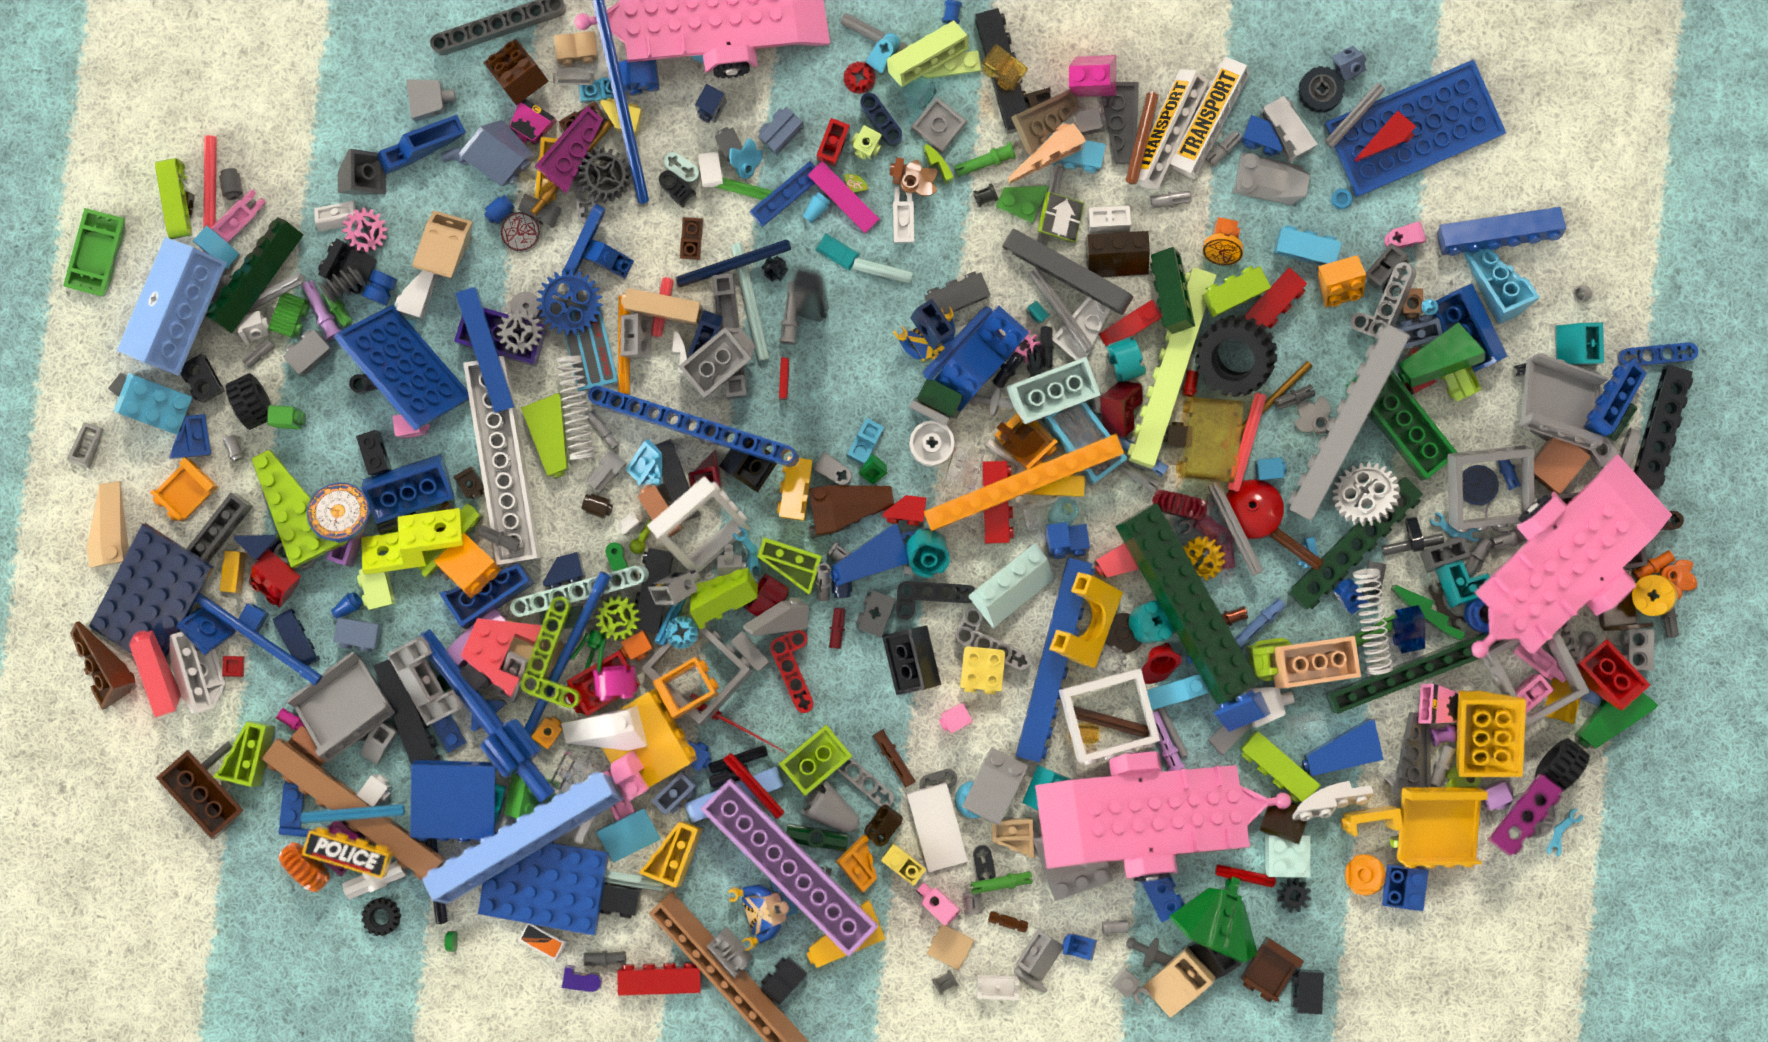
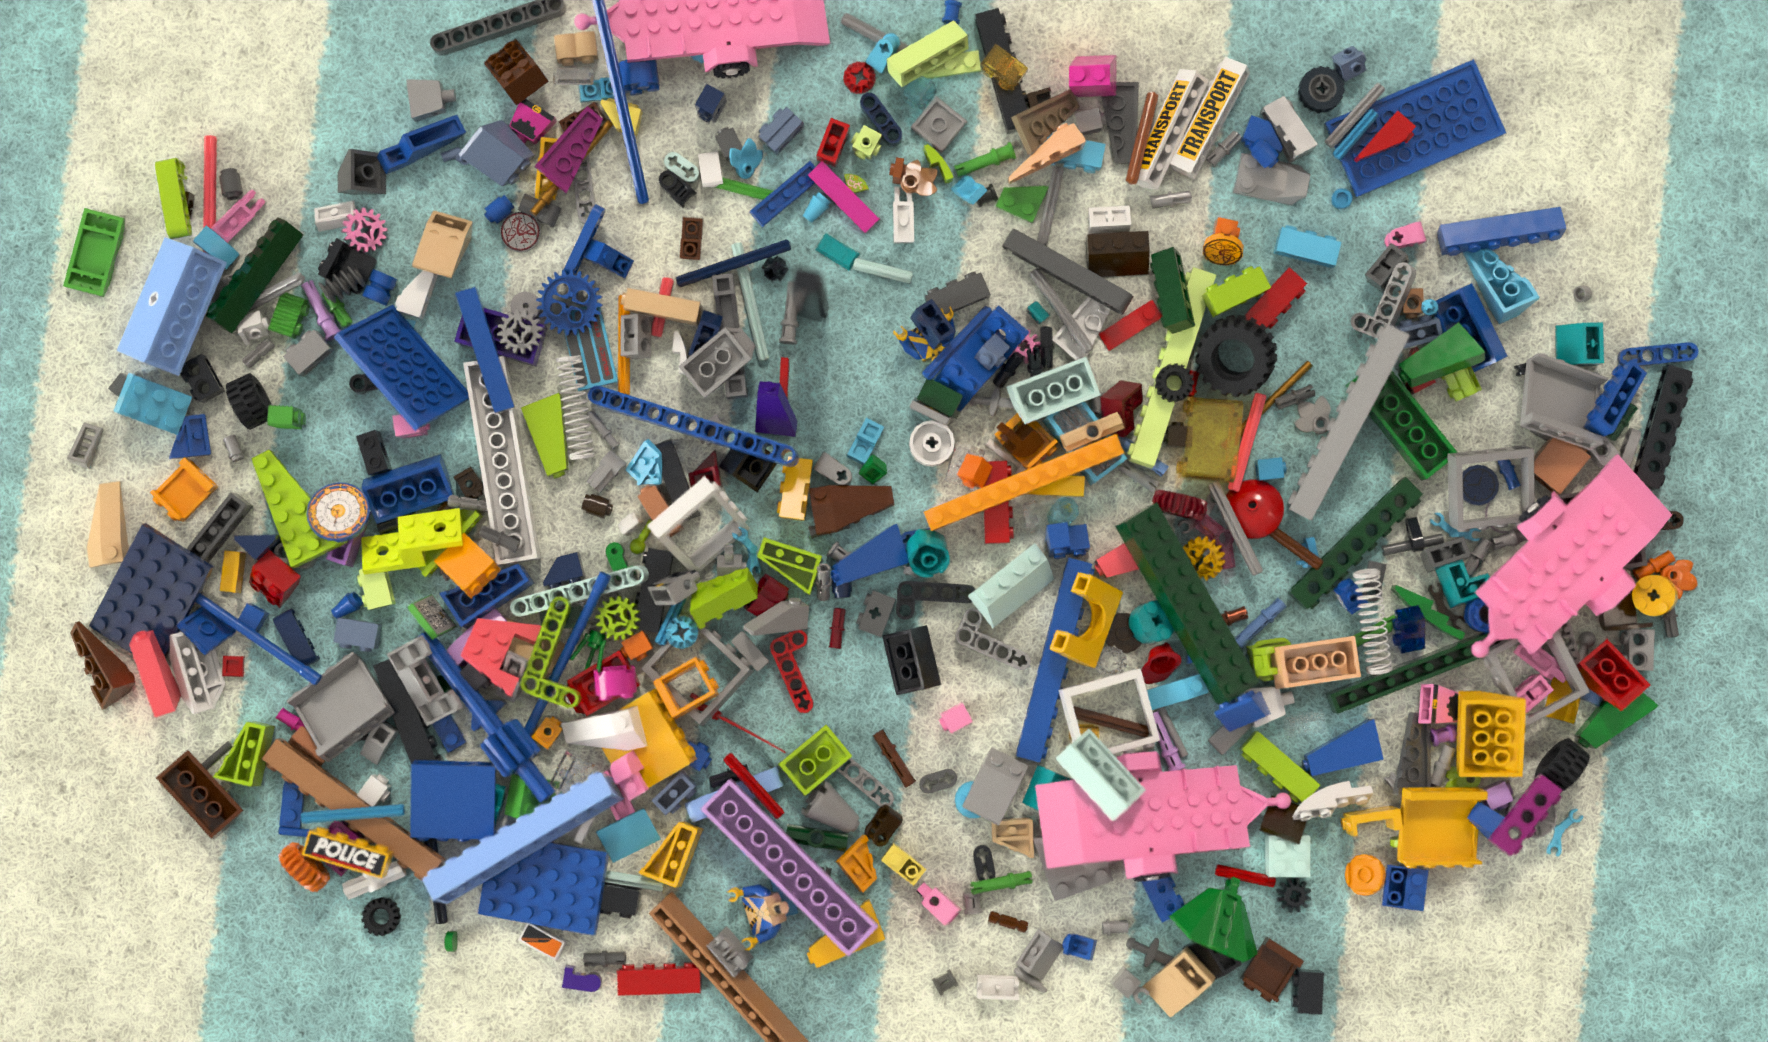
dark grey gear [576,148,631,203] -> none
black axle [709,745,768,774] -> none
black brick [761,956,807,1005] -> none
red slope [883,495,927,526] -> none
white tile [907,782,968,872] -> none
tan piece [927,923,974,970] -> none
light yellow bracket [960,647,1005,695] -> none
tile [1037,192,1085,243] -> none
teal brick [1106,336,1146,383] -> none
light orange slope [1318,255,1366,308] -> none
white gear [1332,462,1400,526] -> none
none -> tile [407,594,456,640]
none -> light grey axle [447,495,487,512]
none -> dark purple slope [755,381,798,437]
none -> medium azure slope [951,175,988,205]
none -> orange brick [957,454,992,488]
none -> sand blue brick [974,334,1010,370]
none -> light aqua slope [1056,729,1146,821]
none -> tan piece [1060,412,1124,452]
none -> black tyre [1155,363,1194,403]
none -> blue brick [1249,138,1279,168]
none -> dark azure axle [1333,109,1378,160]
none -> blue slope [1467,801,1505,839]

